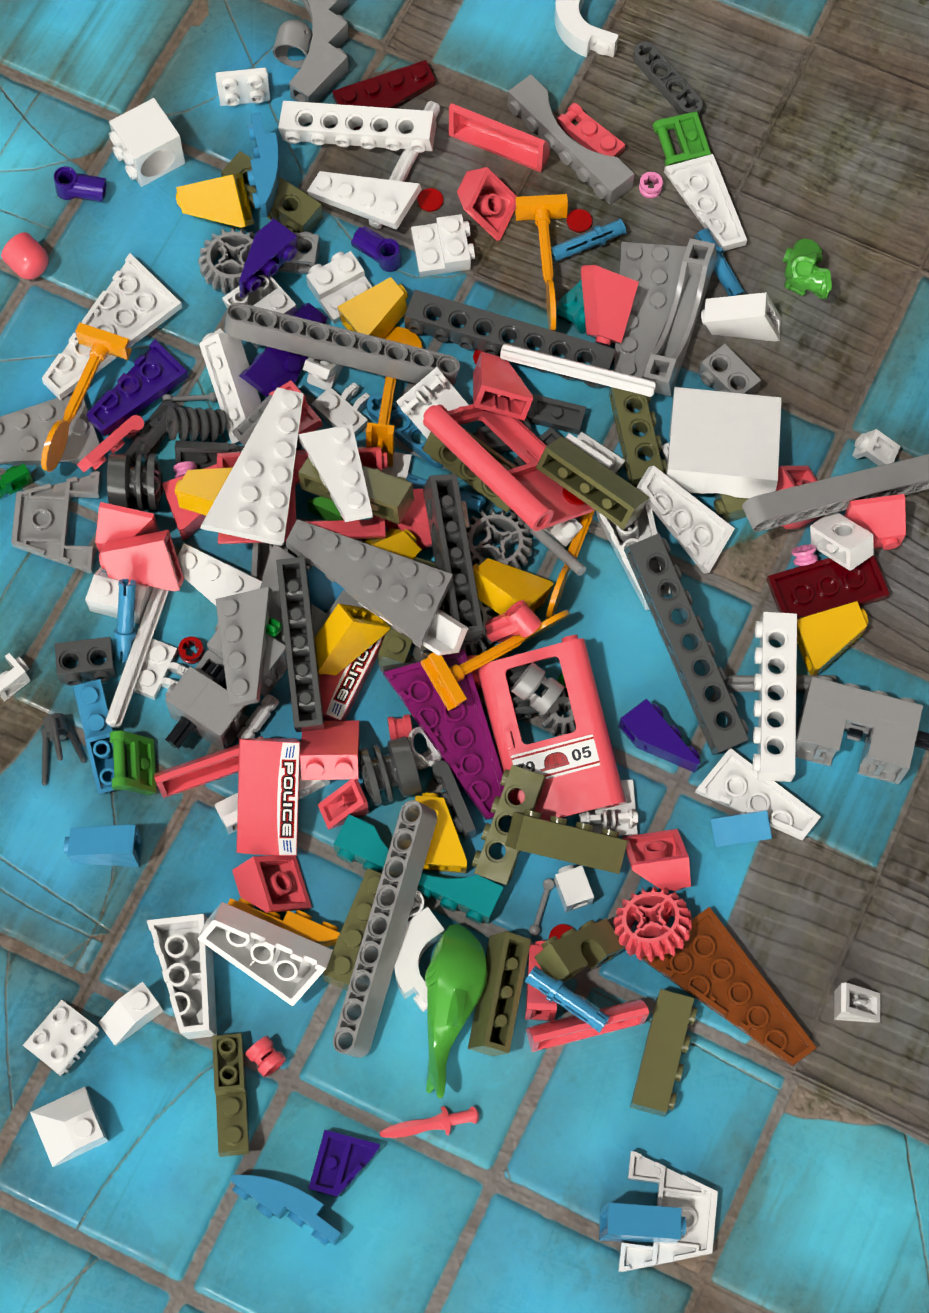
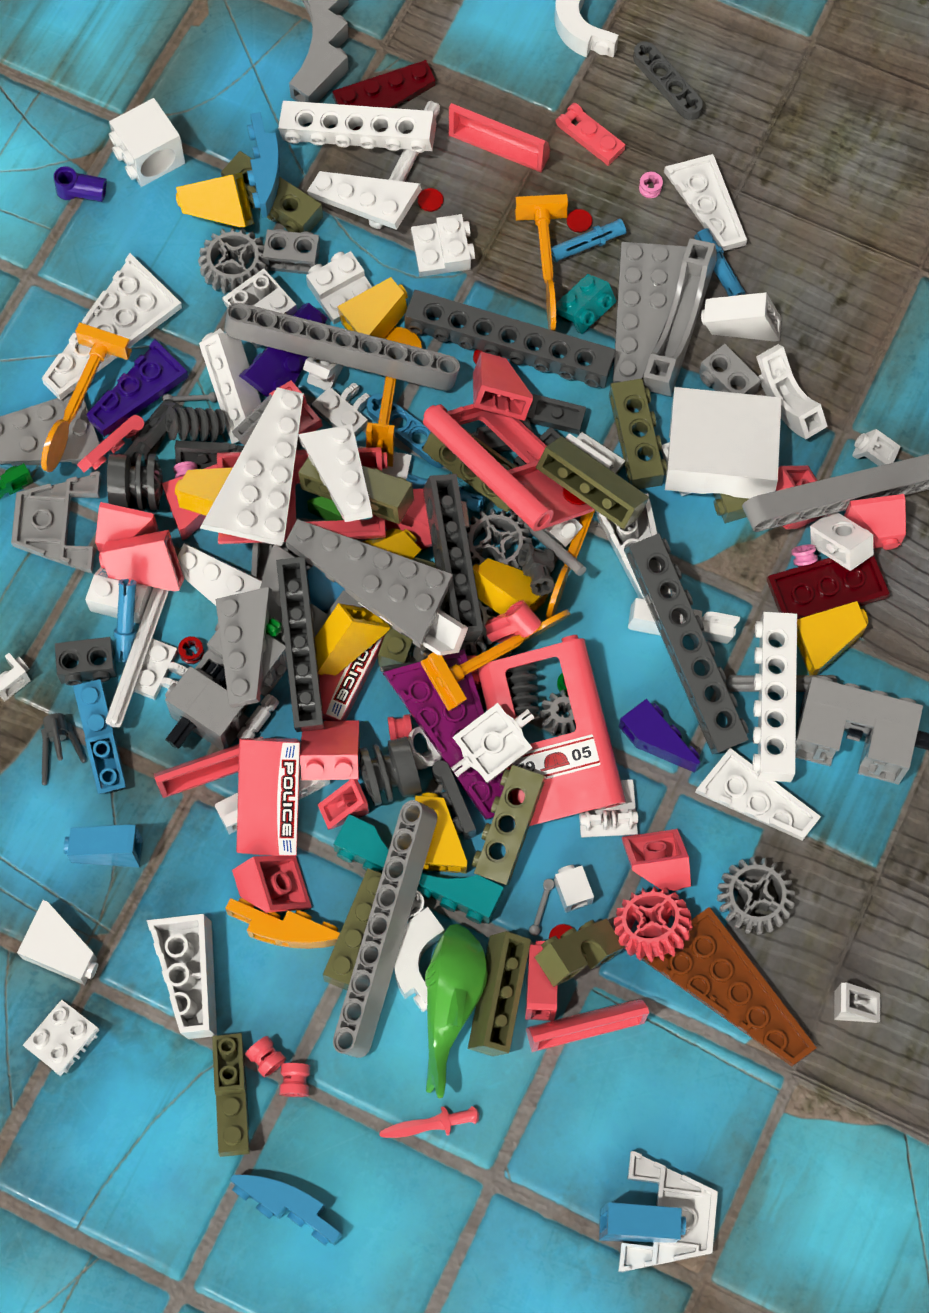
coral helmet [1,232,49,280] -> none
white slope [30,1087,108,1167] -> none
white slope [98,982,163,1046] -> none
bright green plate [110,730,156,796] -> none
white wedge [198,902,333,1006] -> none
white bracket [215,68,271,106] -> none
dark purple slope [239,219,297,299] -> none
light grey helmet [273,20,312,69] -> none
dark purple wing [308,1130,380,1198] -> none
dark purple piece [351,226,402,272] -> none
white hinge [396,367,468,439] -> none
coral slope [457,167,517,241] -> none
white axle [500,344,656,397] -> none
olive brick [505,809,628,874] -> none
light grey arch [507,74,634,205] -> none
light grey wheel [511,662,564,715] -> none
dark azure pin [525,966,610,1033] -> none
coral slope [581,265,639,346] -> none
olive brick [630,989,697,1117] -> none
white wing [636,466,735,574] -> none
bright green plate [652,111,711,166] -> none
dark azure tile [711,810,772,847] -> none
bright green head [783,238,832,299] -> none
none -> white slope [17,900,98,985]
none -> coral wheel [279,1063,310,1097]
none -> white plate [450,703,535,783]
none -> dark grey connector [518,543,555,596]
none -> white piece [628,598,740,644]
none -> light grey gear [717,857,795,935]
none -> white arch [756,344,828,439]

